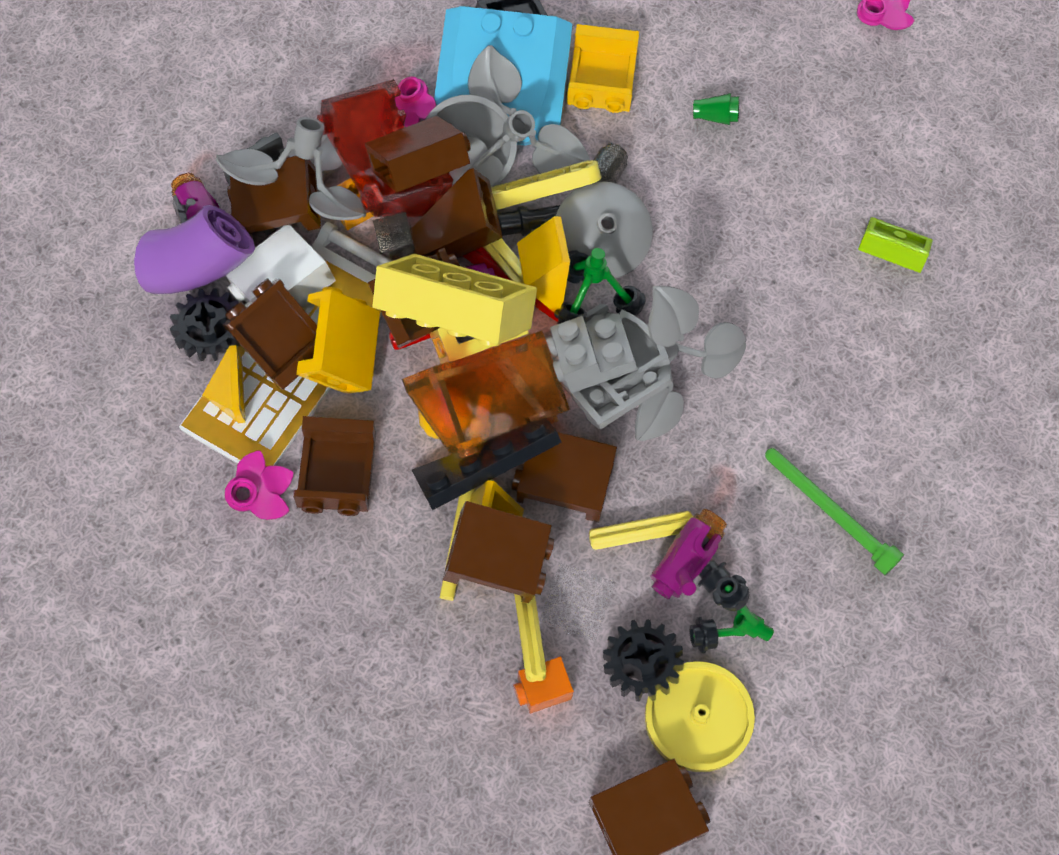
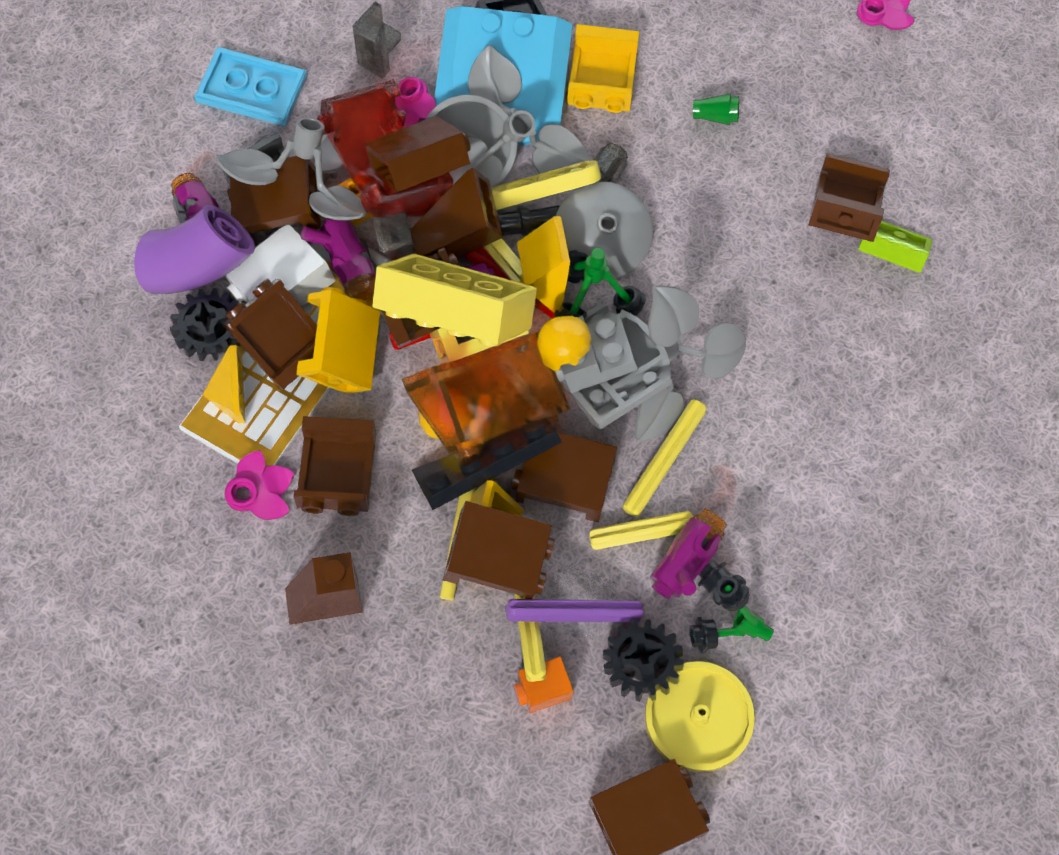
bright green piece [765,448,904,576] -> none
none -> medium azure tile [194,46,308,127]
none -> reddish brown slope [285,552,363,625]
none -> magenta piece [301,218,376,300]
none -> clear smoke panel [352,1,401,79]
none -> medium lavender axle [505,599,644,622]
none -> yellow hair [537,316,592,371]
none -> light yellow axle [623,399,707,517]
none -> reddish brown panel [808,153,890,242]

